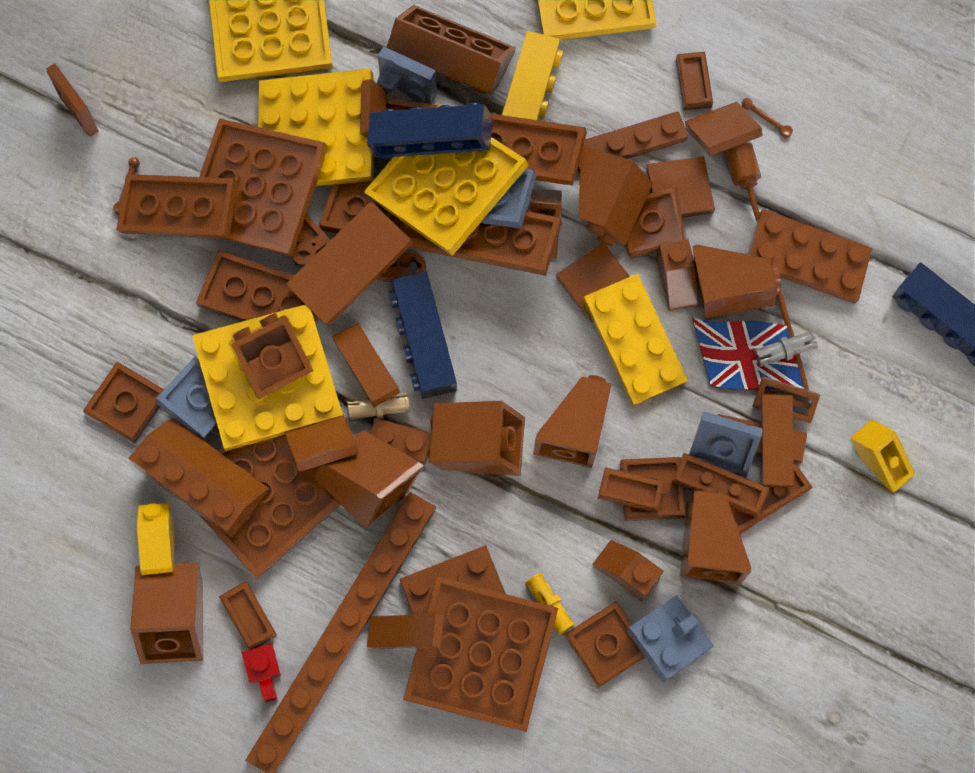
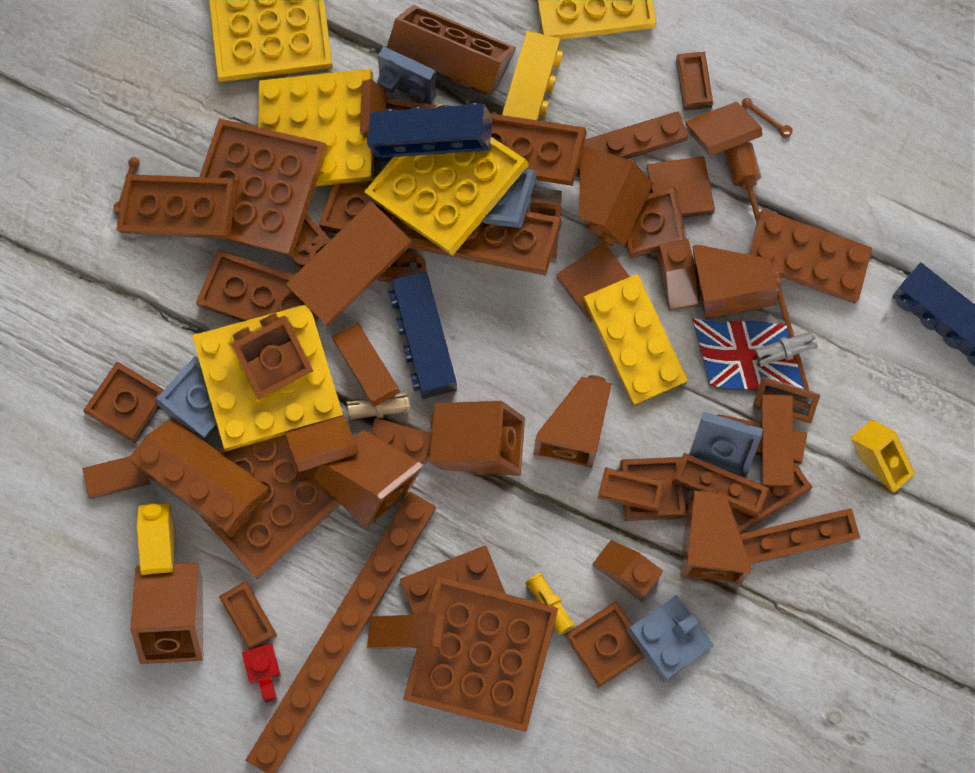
dark orange tile [46,63,98,137] -> none
none -> dark orange tile [82,456,150,499]
none -> dark orange plate [740,508,860,565]

